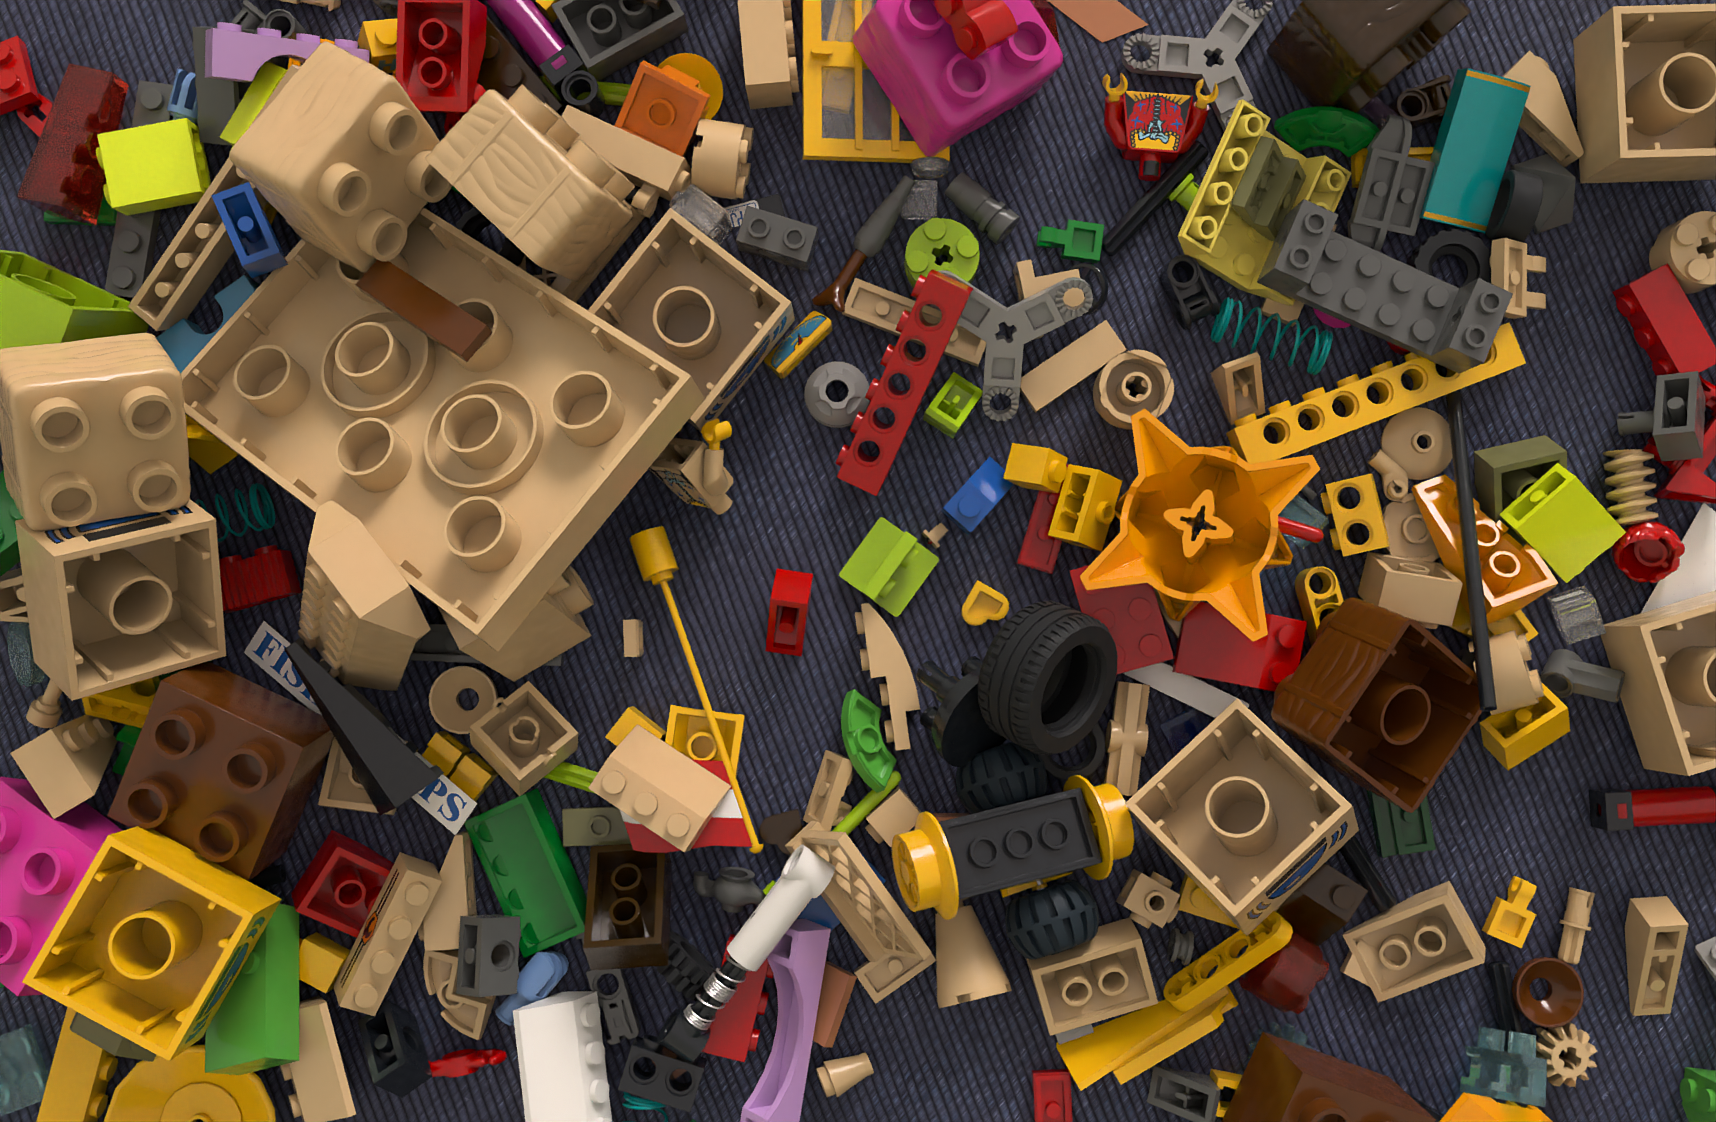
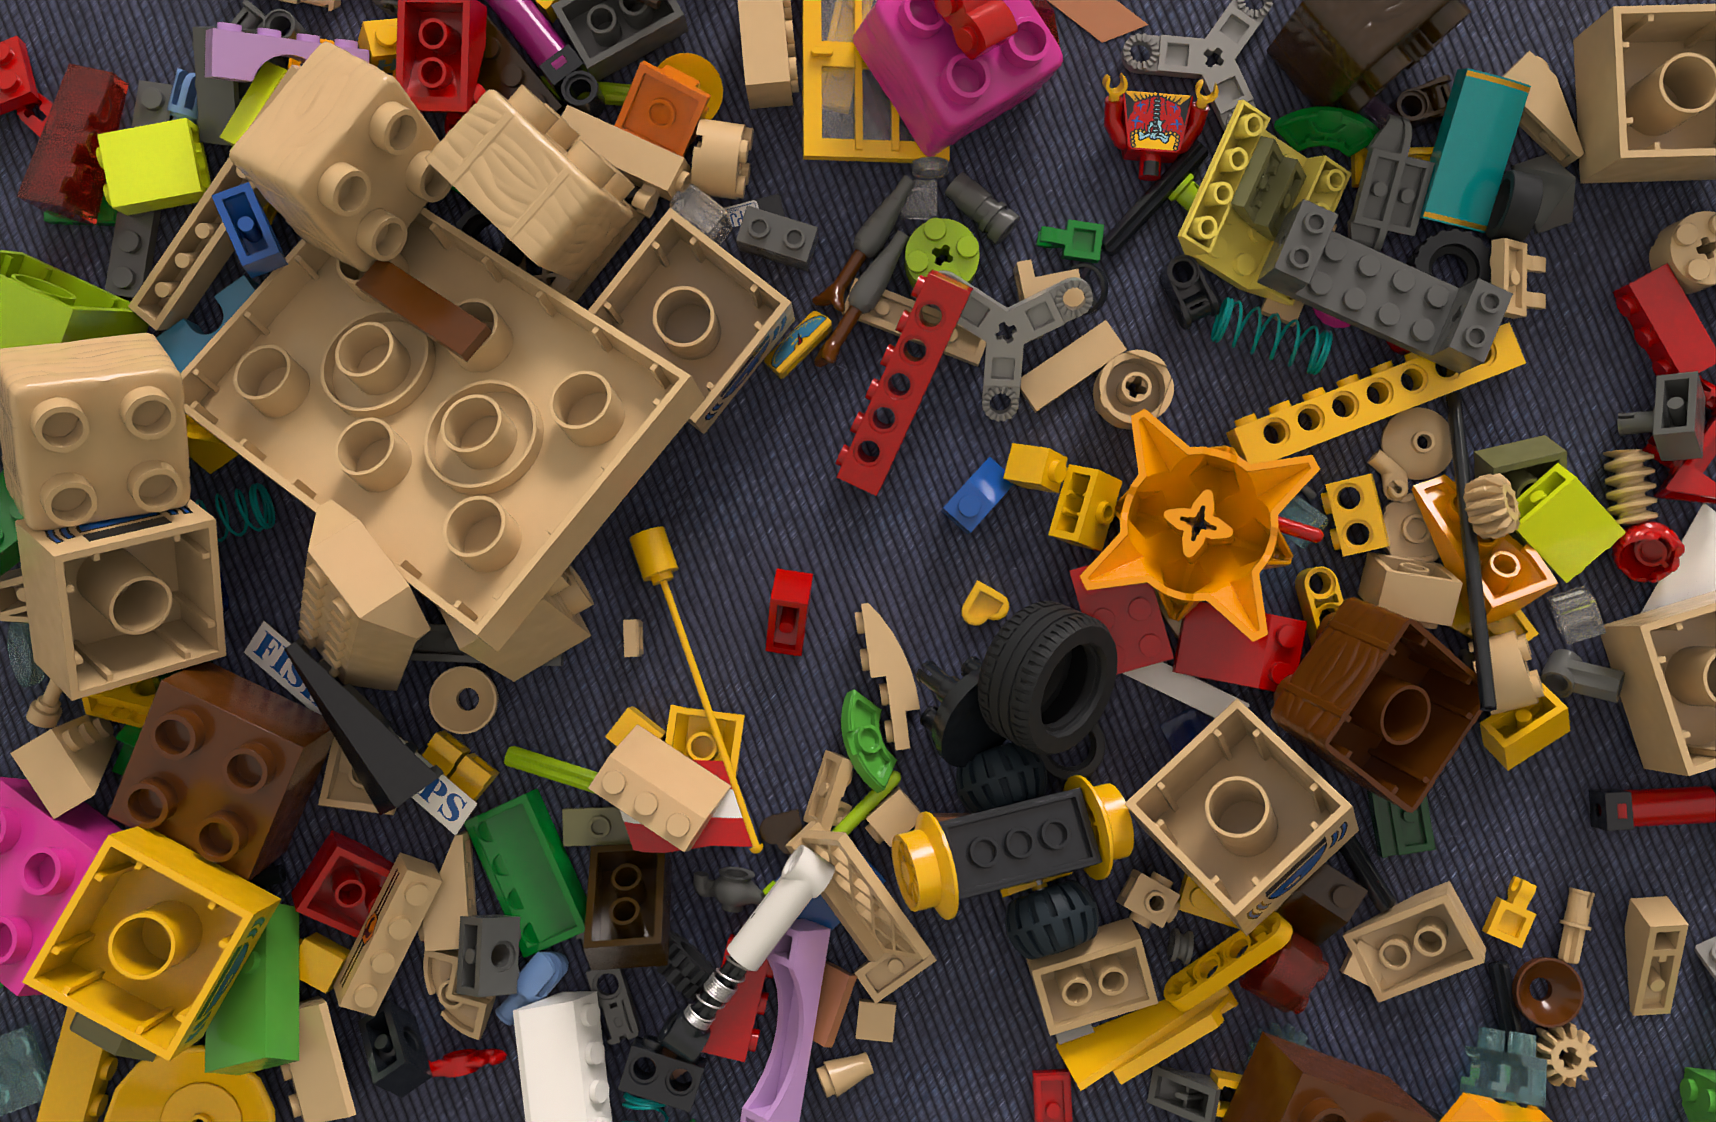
red brick [219,545,302,613] -> none
tan brick [469,681,579,796] -> none
tan torso [648,418,733,515] -> none
light grey piece [804,361,870,428] -> none
lime bracket [839,517,939,617] -> none
tan piece [921,523,949,549] -> none
lime slope [923,372,983,439] -> none
tan cone [935,900,1012,1009] -> none
red tile [1016,464,1069,574] -> none
tan piece [1104,681,1150,796] -> none
tan slope [1211,352,1266,425] -> none
none -> dark grey piece [814,230,910,368]
none -> tan tile [856,998,896,1043]
none -> tan gear [1463,473,1521,539]

